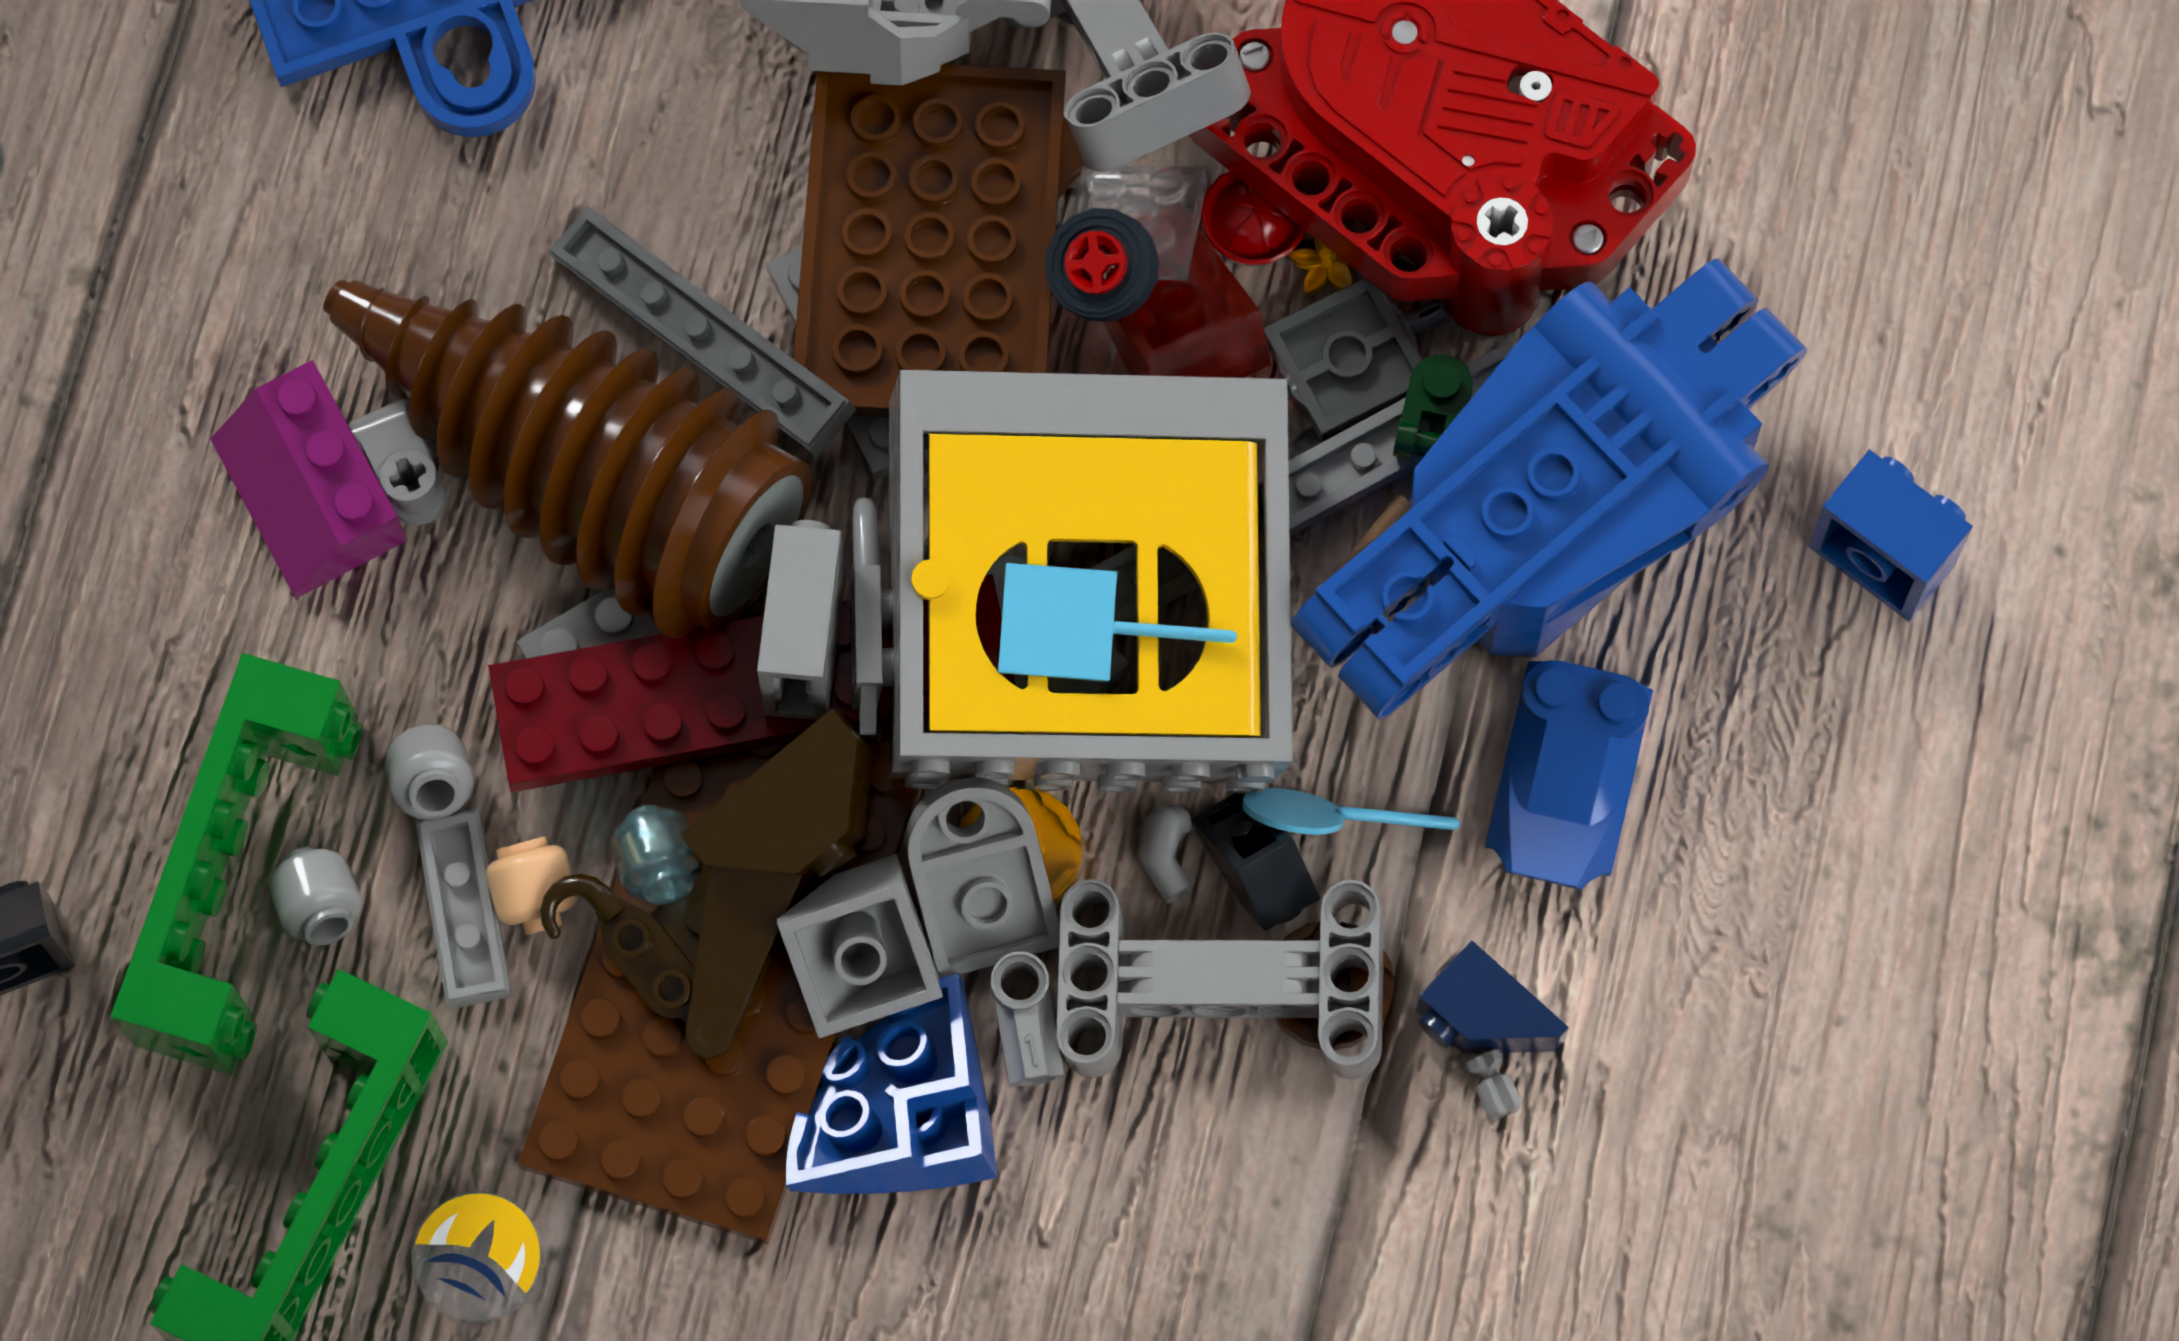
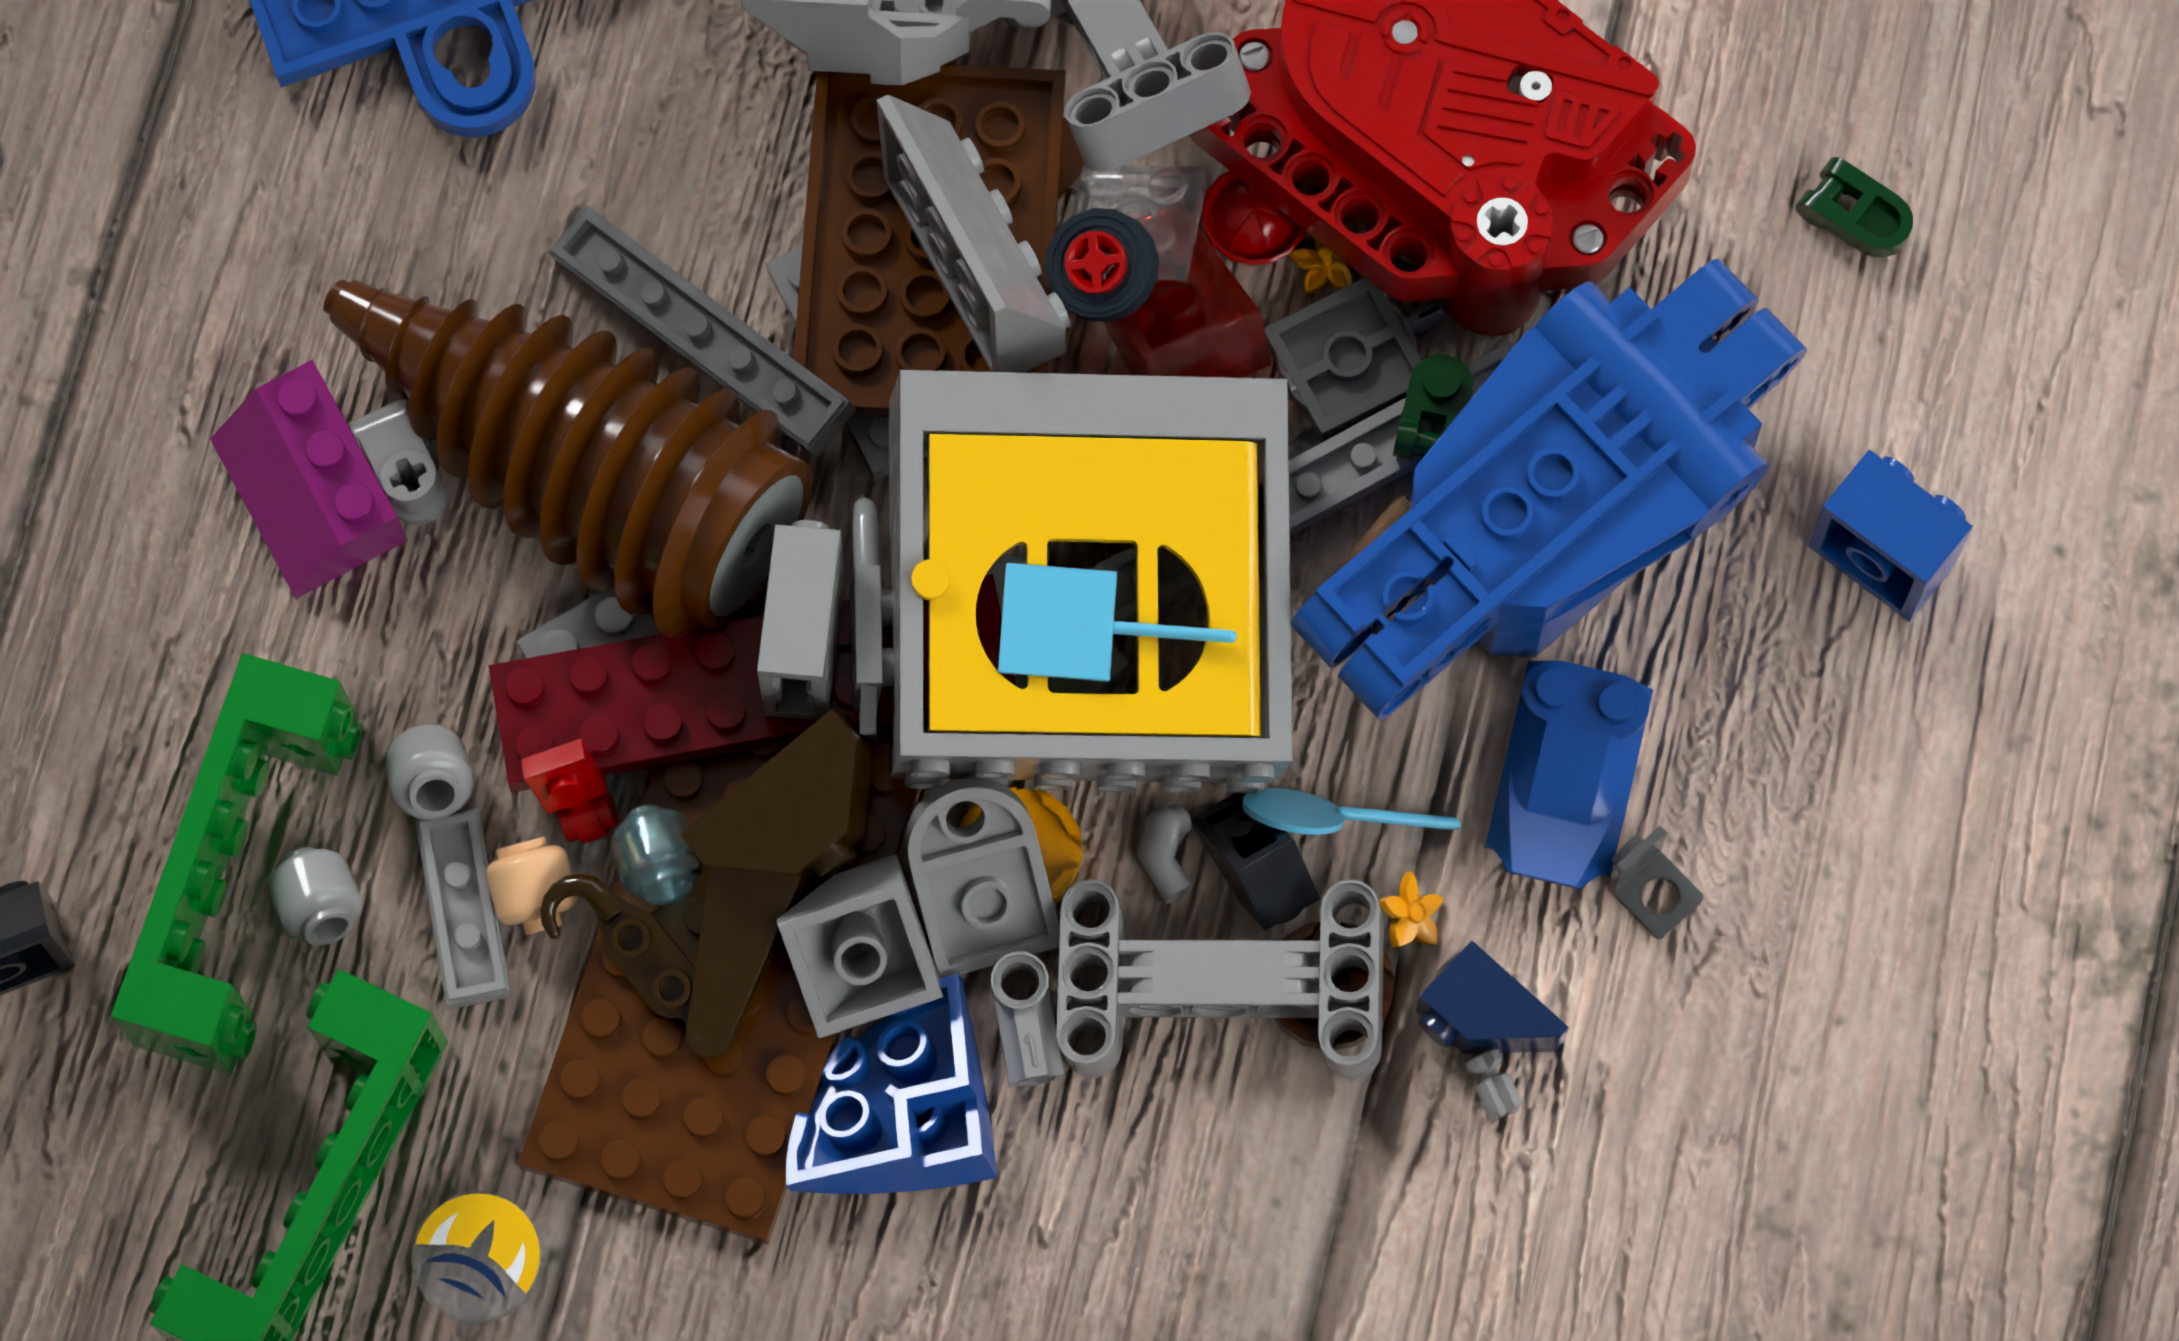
none -> red plate [521,738,620,845]
none -> light grey slope [877,95,1071,373]
none -> light orange plant [1379,871,1444,947]
none -> dark grey bracket [1607,826,1703,939]
none -> dark green plate [1795,157,1913,258]

